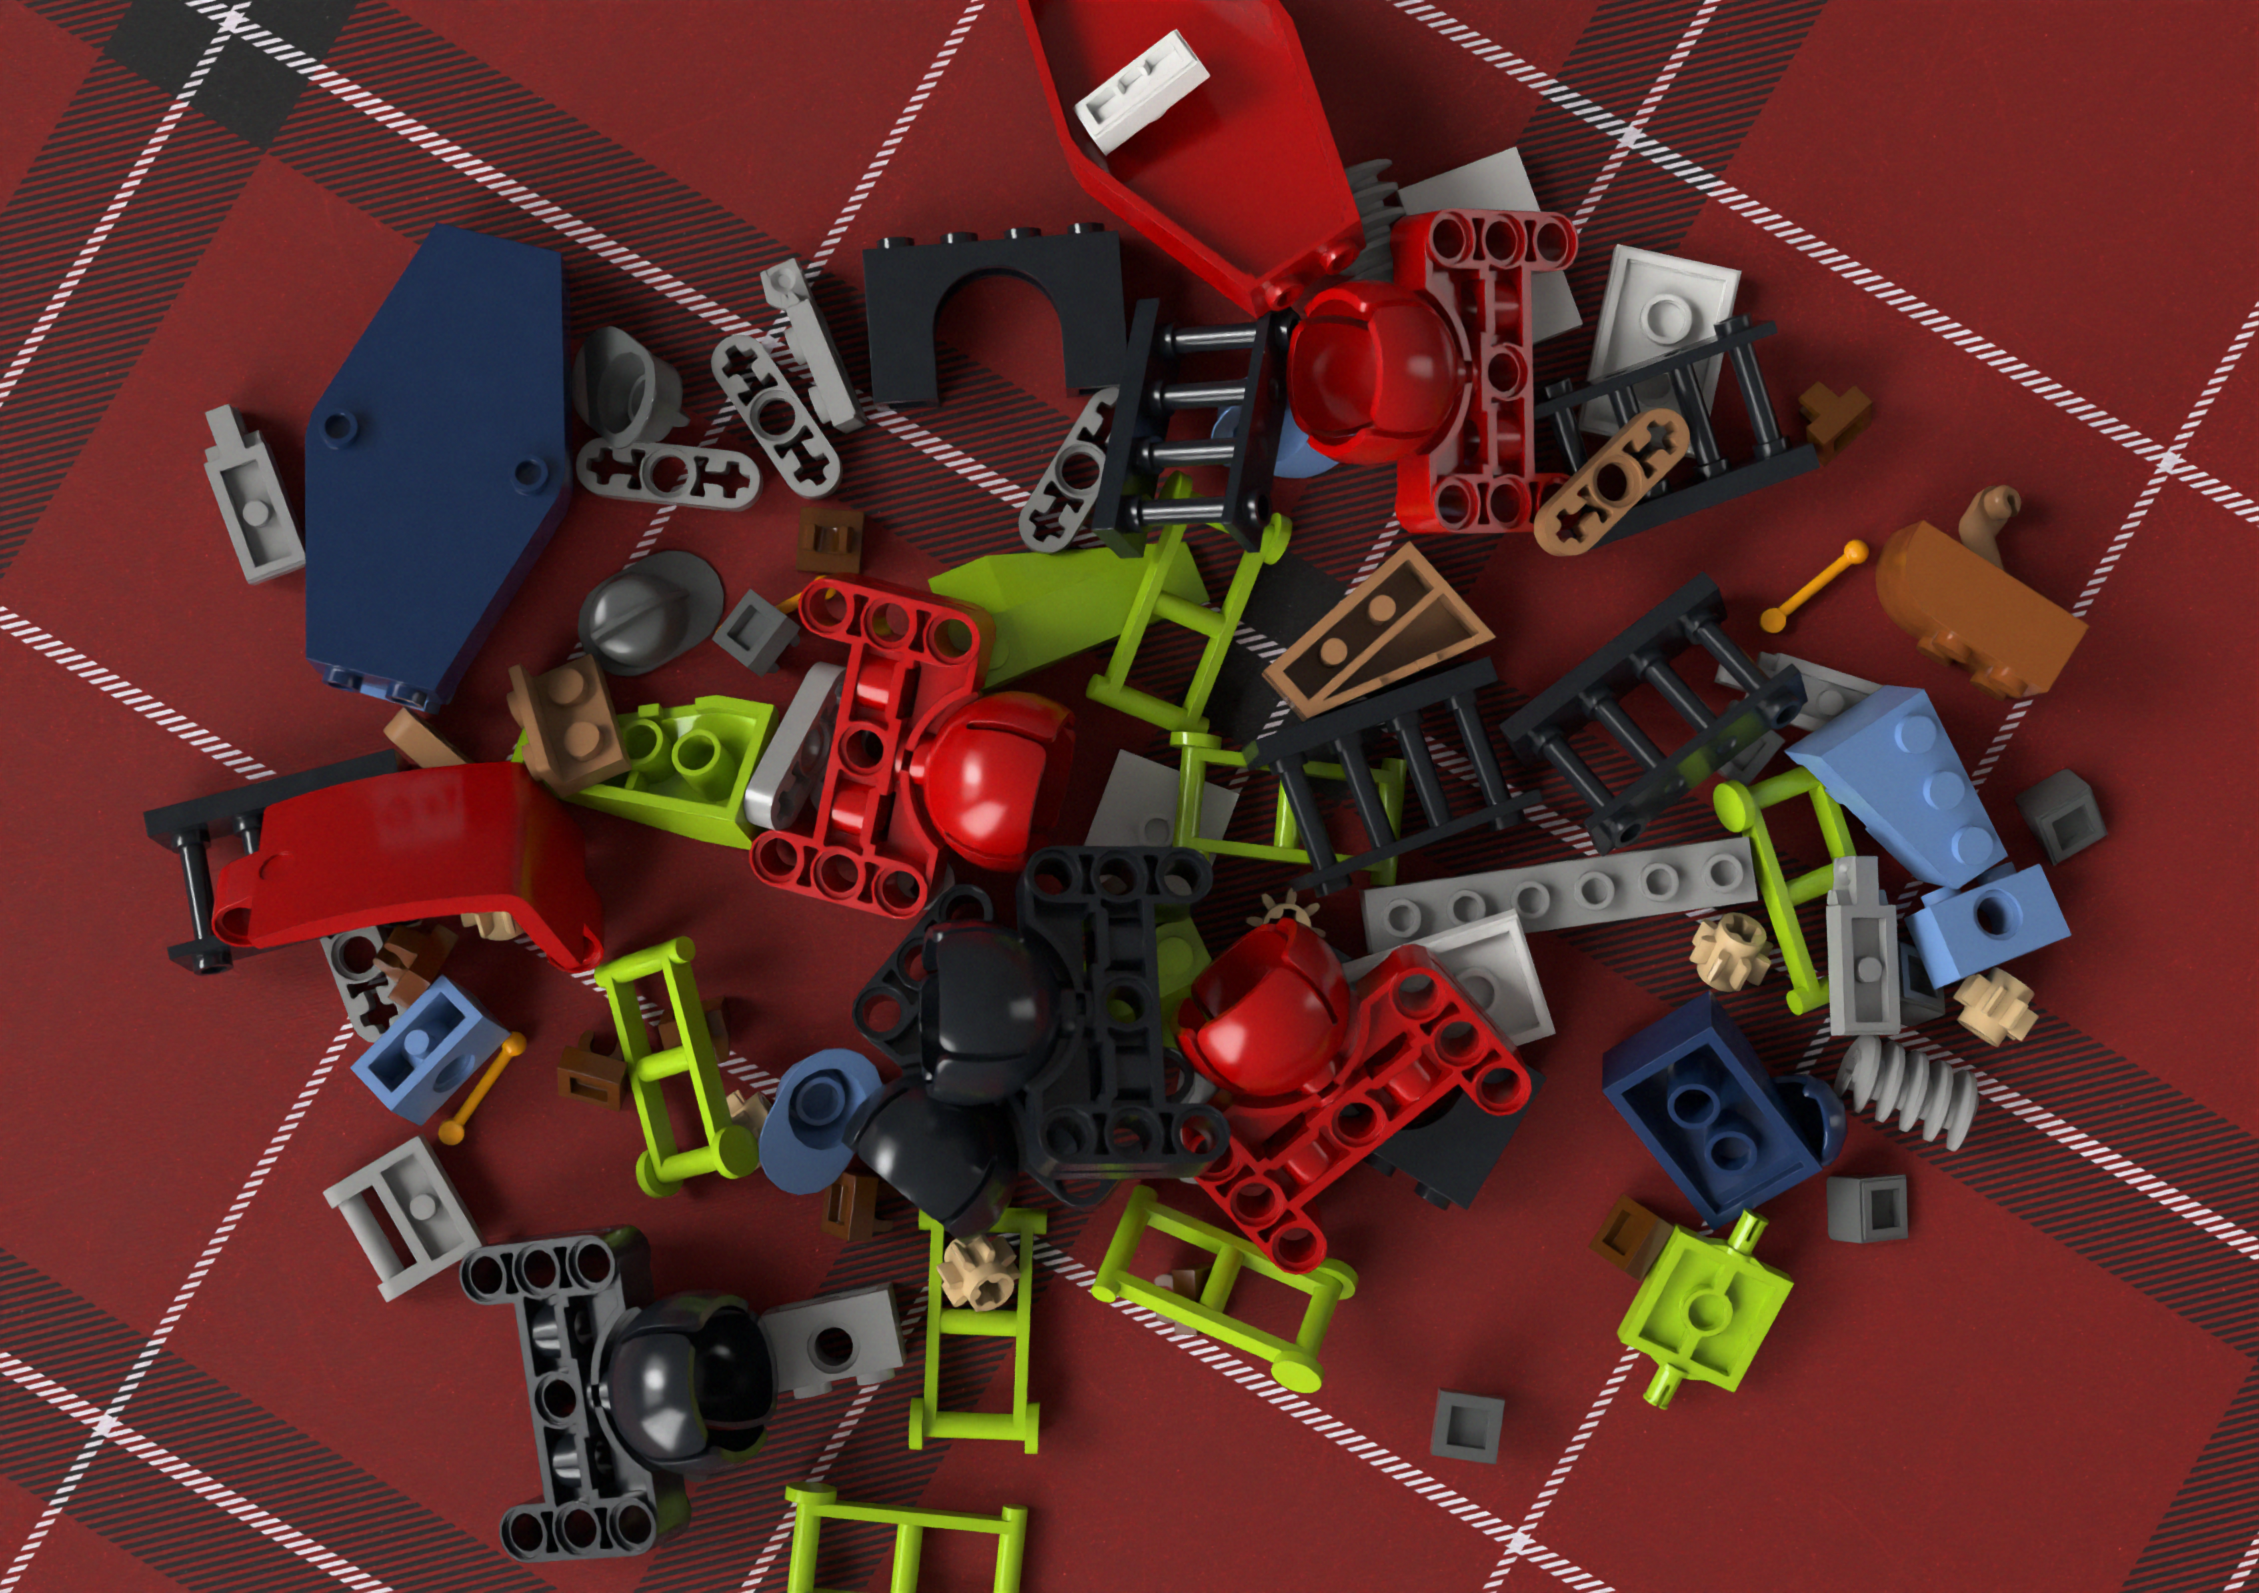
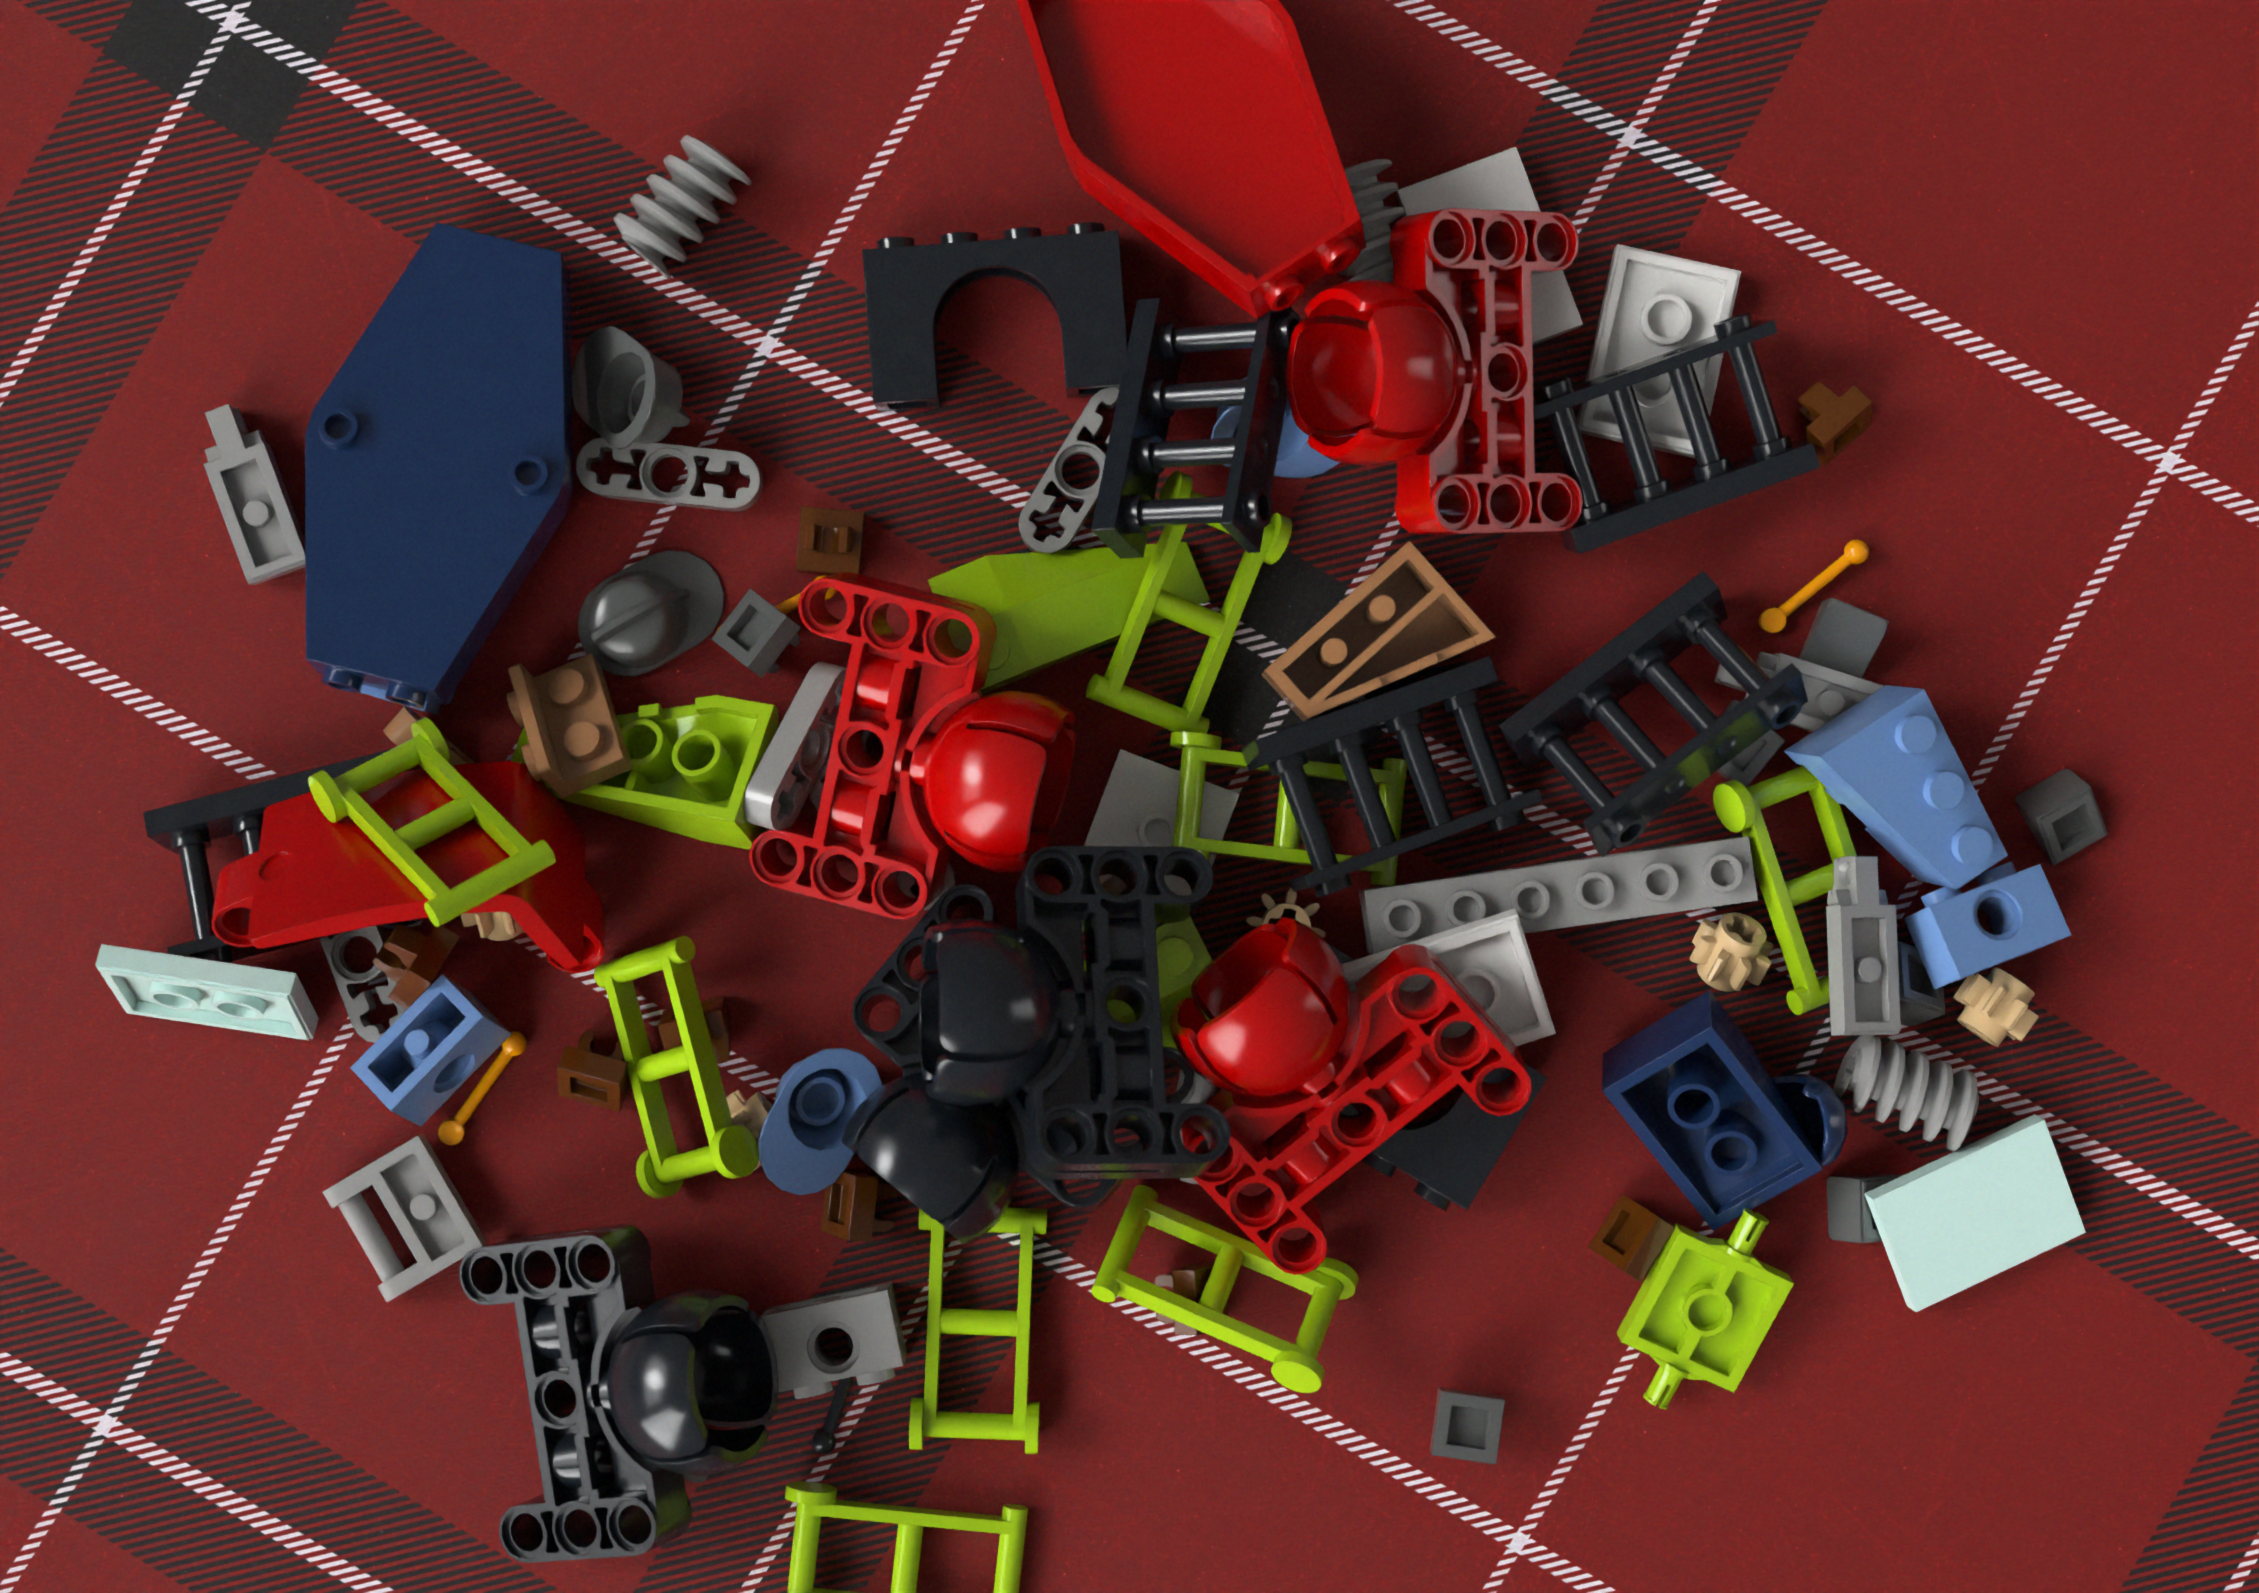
light grey beam [711,335,843,500] -> none
light grey hinge [760,258,868,434] -> none
tan gear [936,1235,1021,1312] -> none
white plate [1072,29,1211,156] -> none
medium nougat beam [1534,408,1690,556] -> none
dark orange brick [1875,520,2089,701] -> none
medium nougat arm [1958,485,2021,571] -> none
none -> light aqua tile [95,944,319,1041]
none -> lime piece [308,717,556,927]
none -> light grey piece [613,135,752,280]
none -> black hinge [811,1335,854,1455]
none -> dark grey slope [1798,598,1890,678]
none -> light aqua tile [1864,1114,2086,1312]

